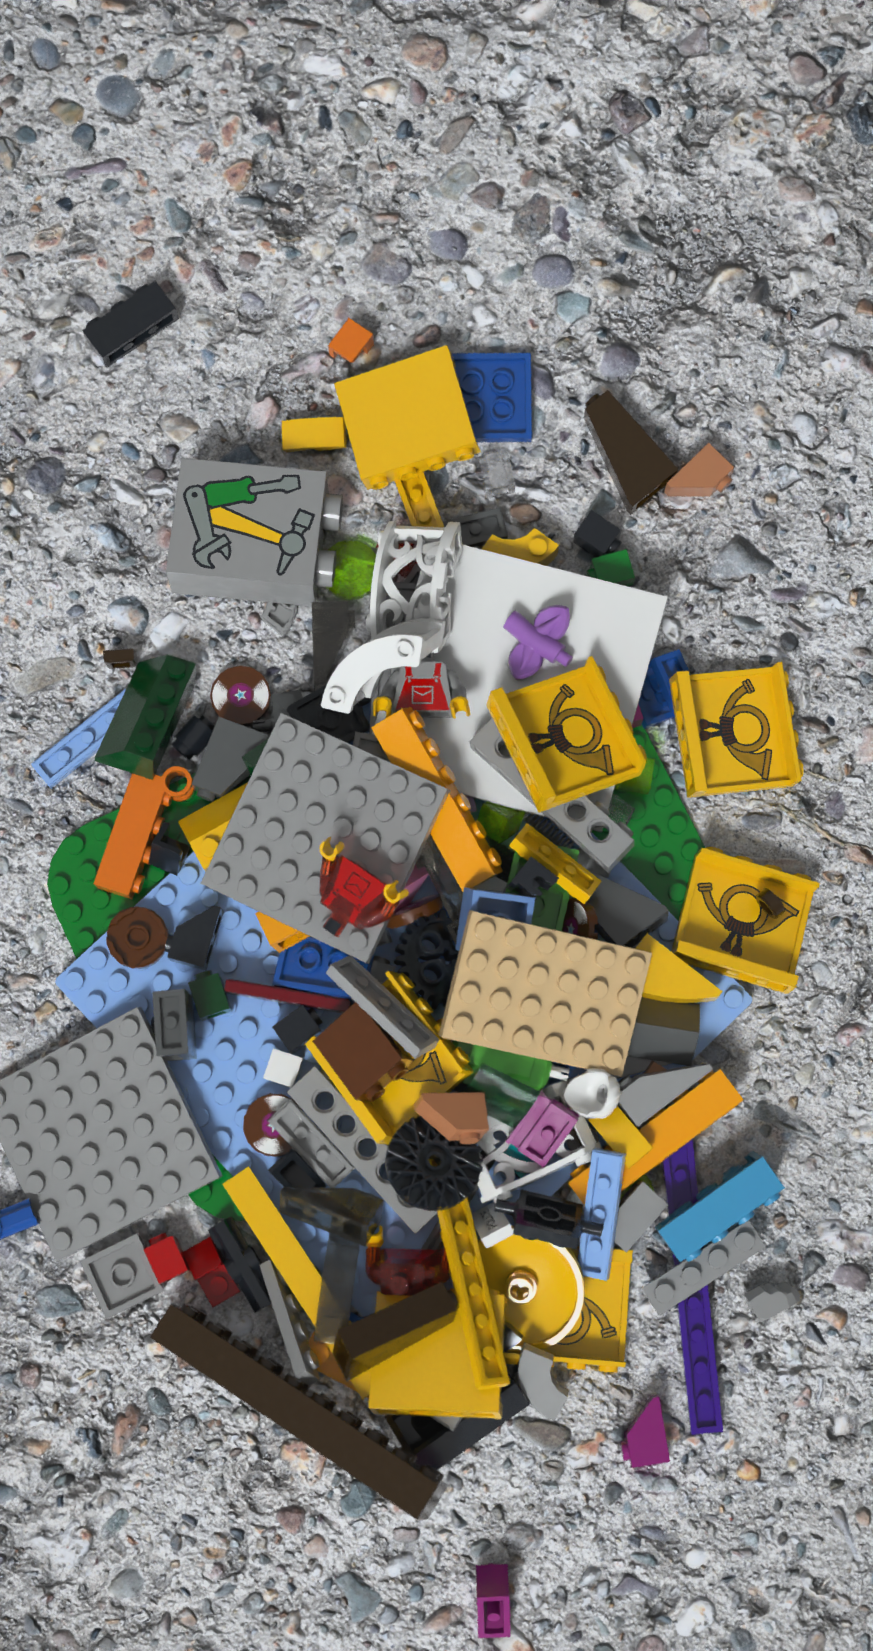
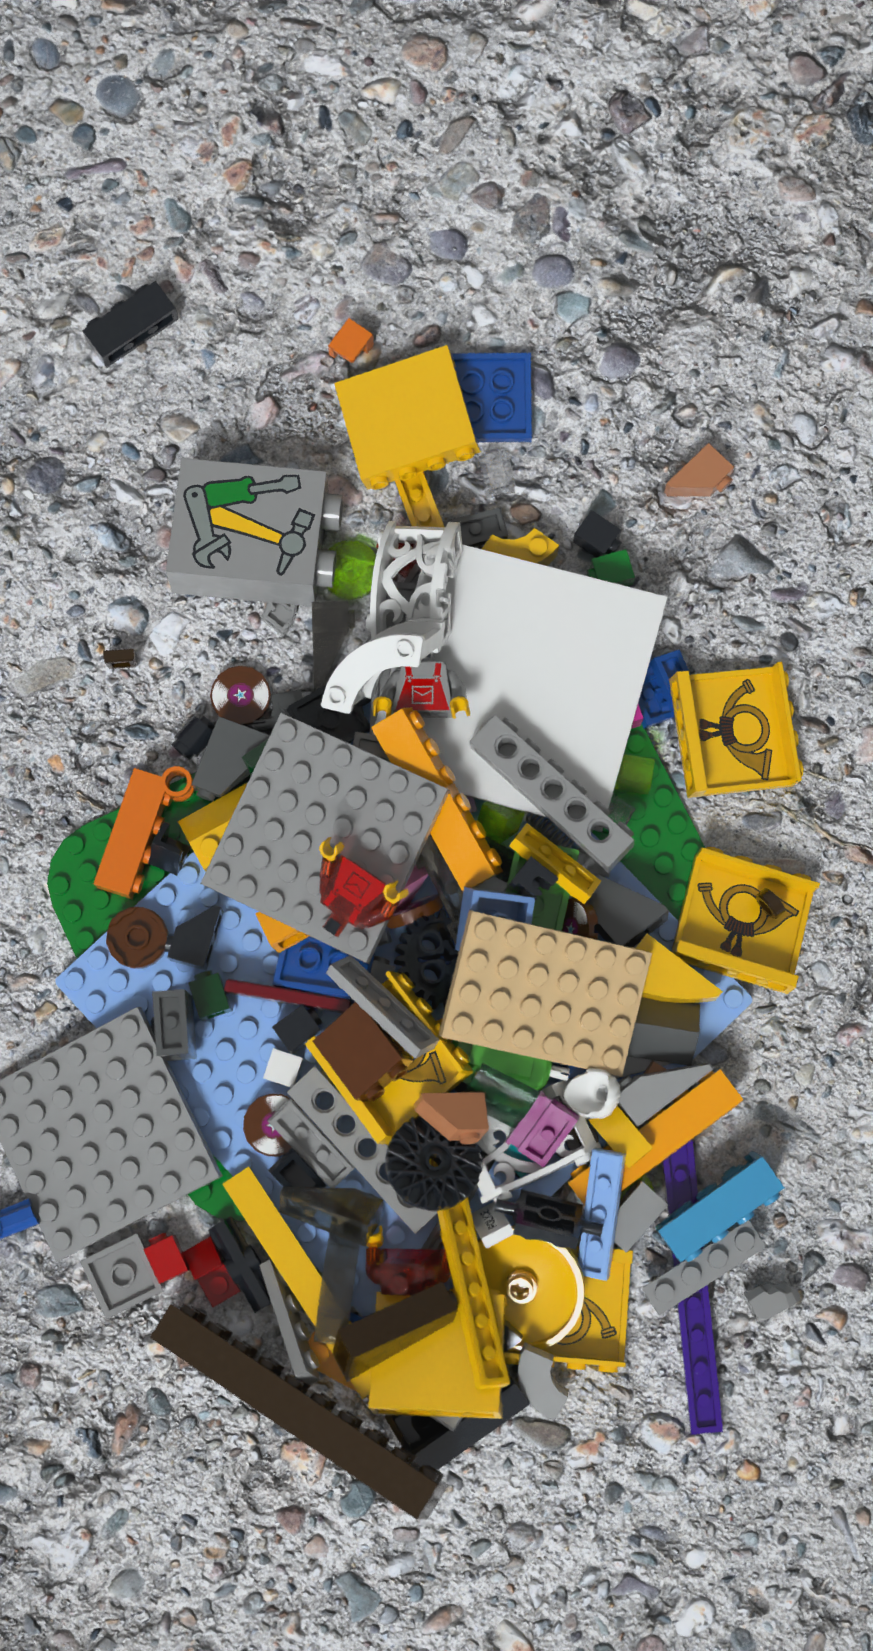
light blue tile [31,689,126,789] -> none
dark green slope [94,654,196,780] -> none
yellow slope [281,417,347,452] -> none
magenta slope [475,1563,511,1638] -> none
yellow panel [486,656,647,812] -> none
medium lavender plant [503,605,573,680] -> none
dark brown slope [584,390,678,515] -> none
magenta slope [620,1395,670,1468] -> none

